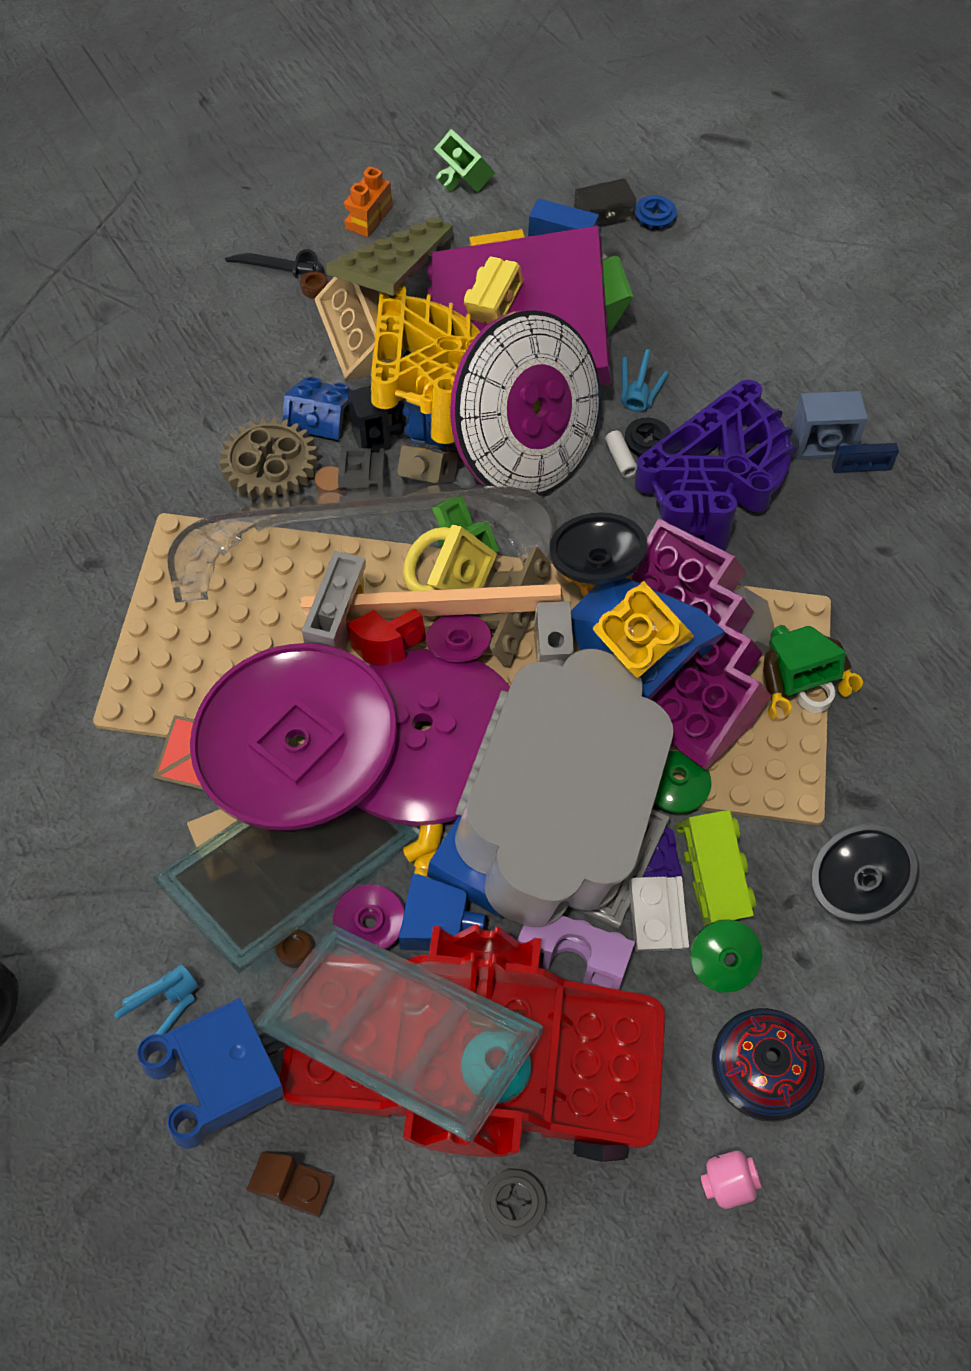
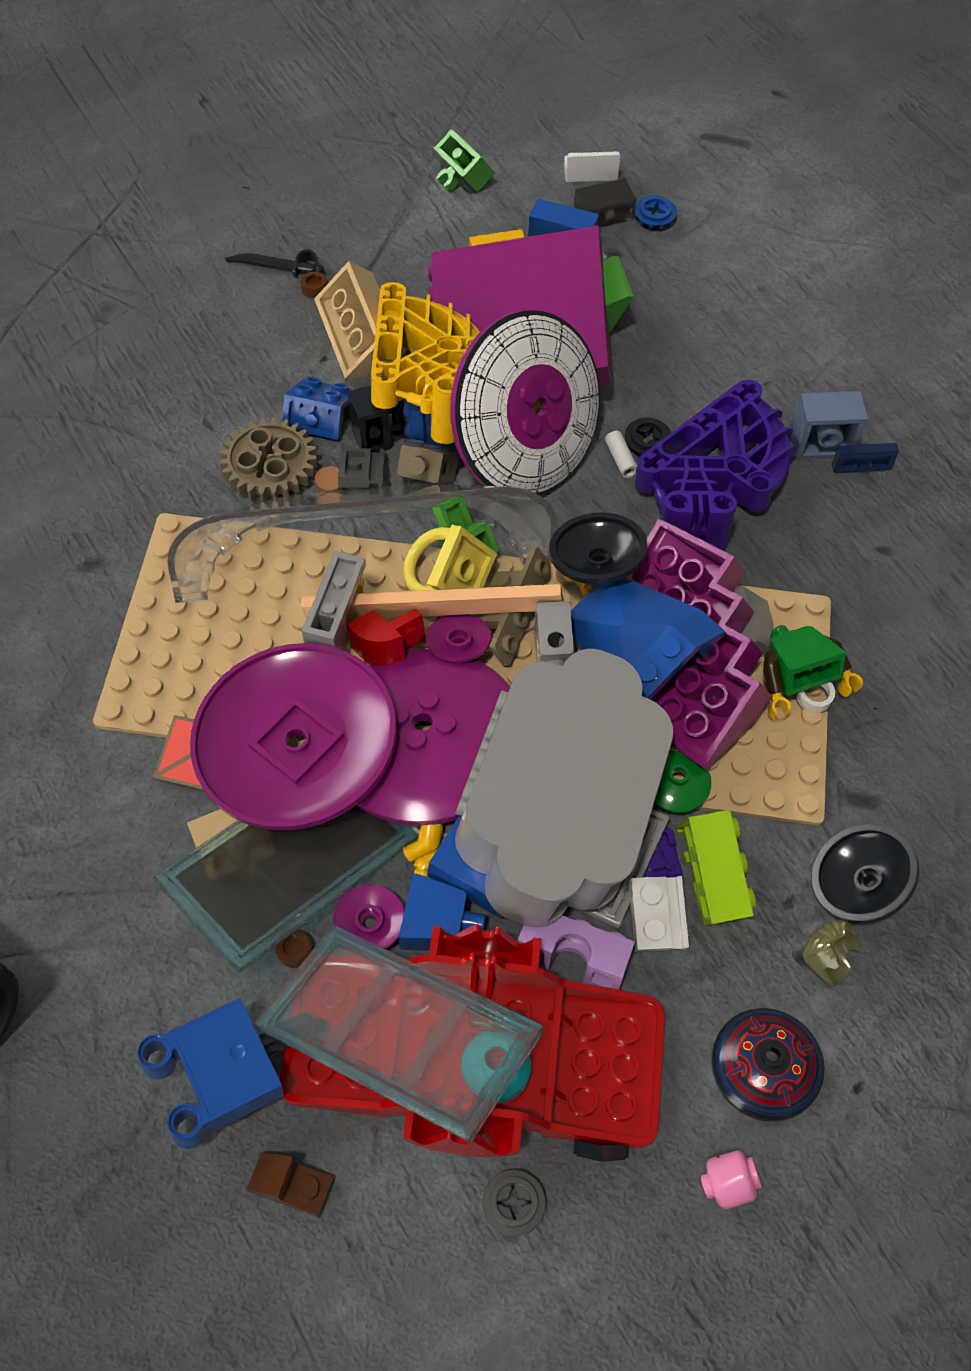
dark azure plant [114,964,198,1035] -> none
olive wing [326,217,453,296] -> none
orange hips [343,166,393,237] -> none
light yellow brick [464,256,524,324] -> none
yellow piece [593,581,694,679] -> none
dark azure plant [620,349,669,412] -> none
green dish [690,919,762,993] -> none
none -> white panel [564,152,620,182]
none -> olive hair [803,919,862,987]

